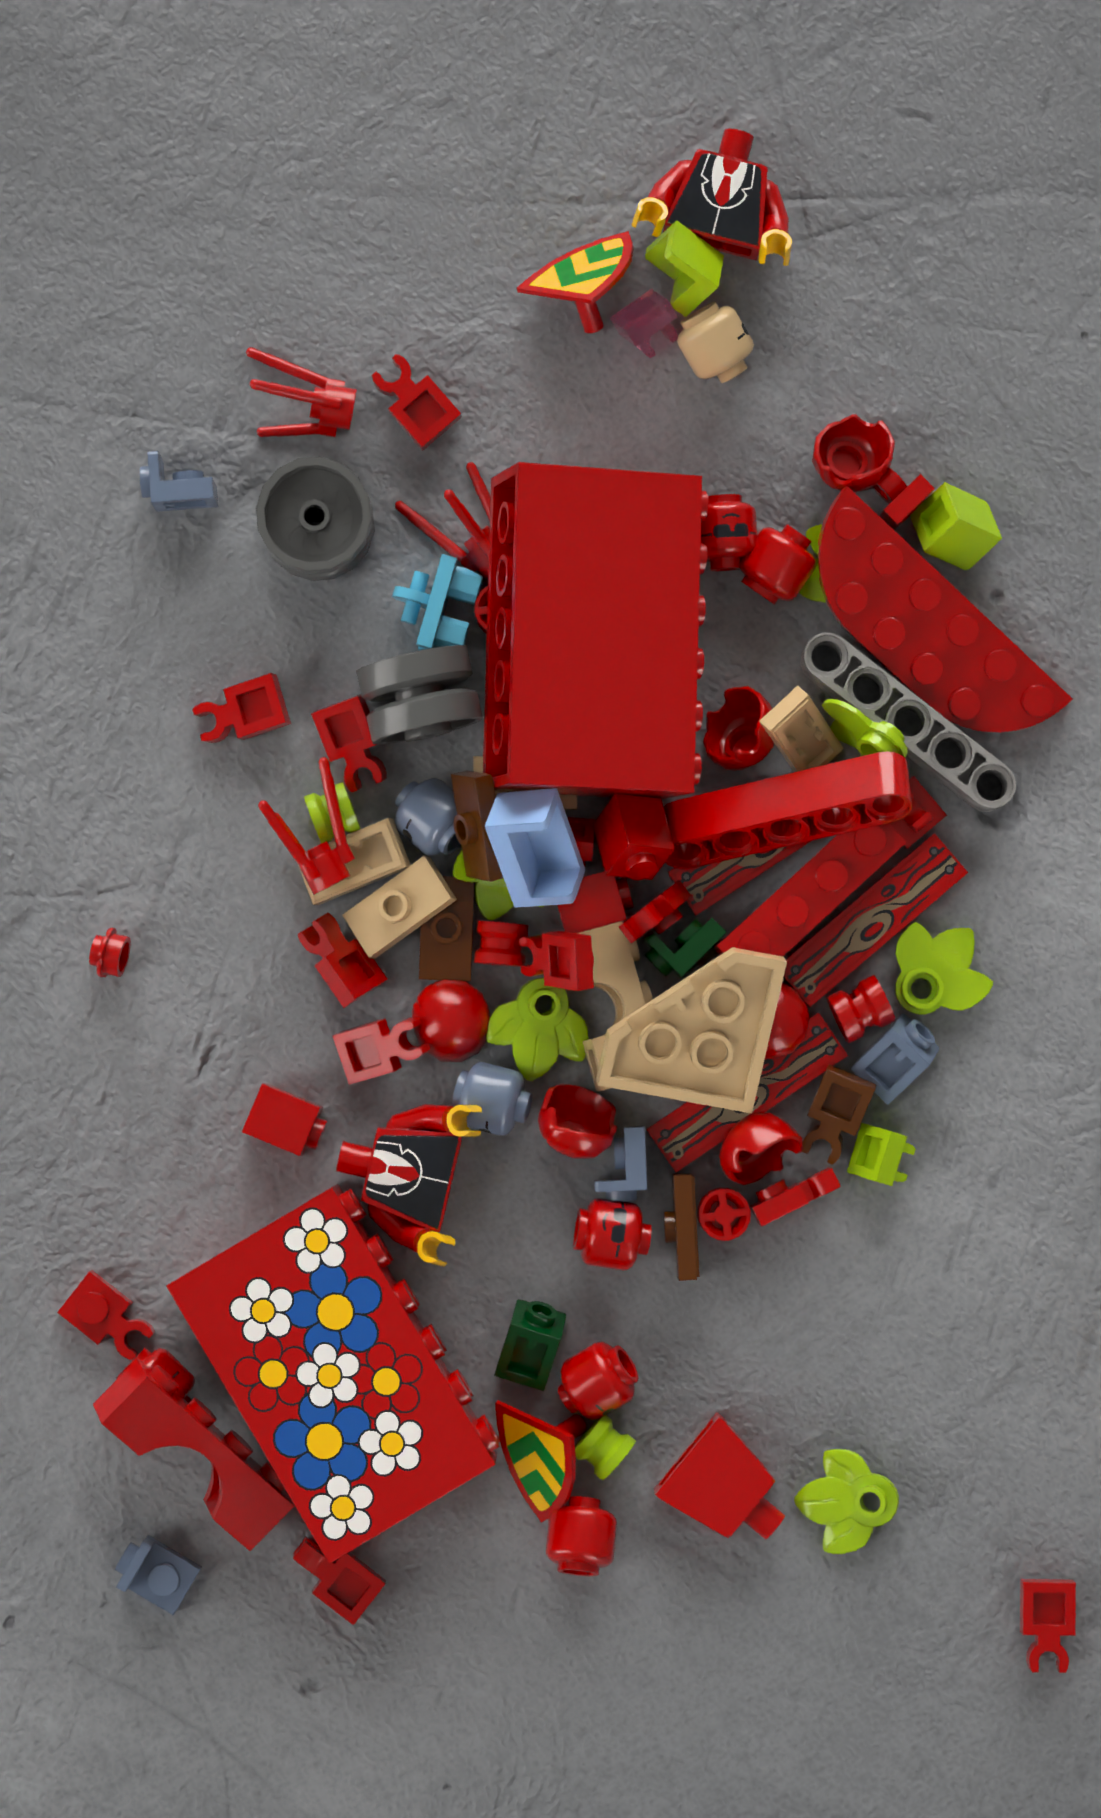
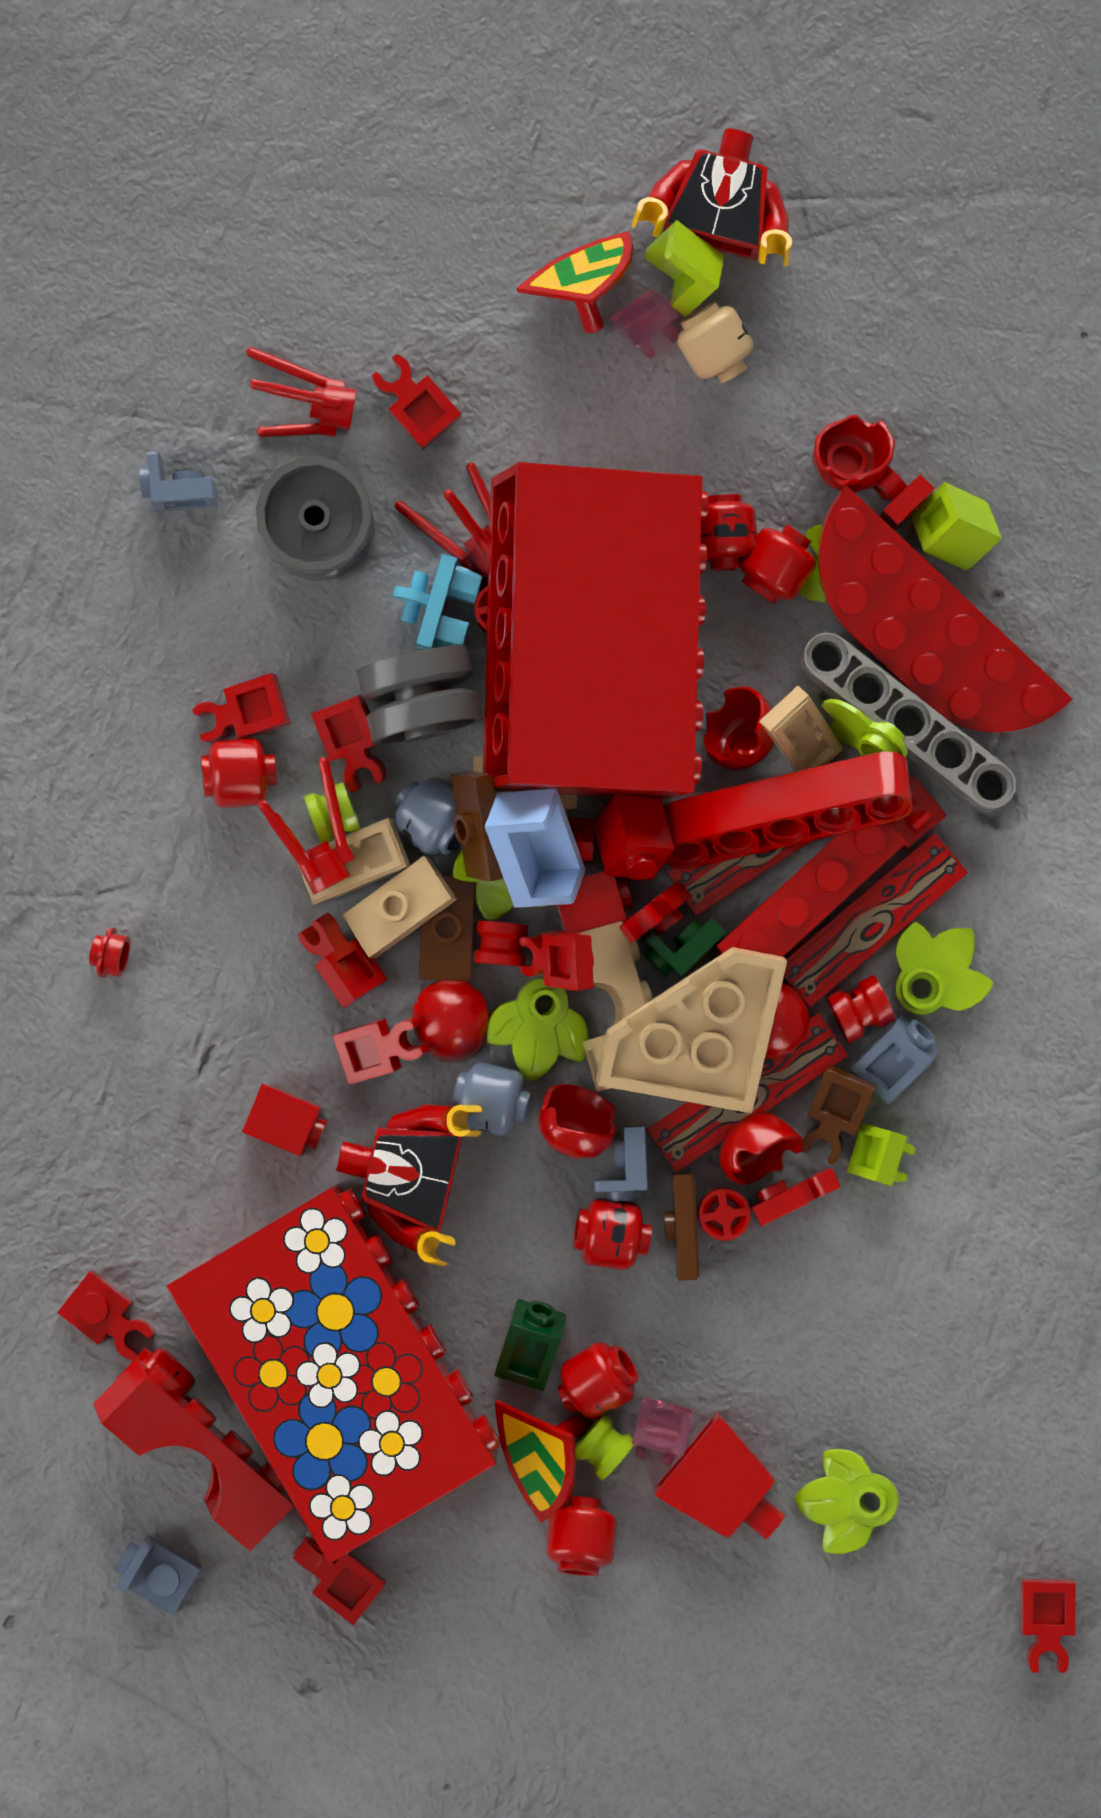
none -> red head [201,738,277,808]
none -> clear pink tile [632,1396,693,1465]

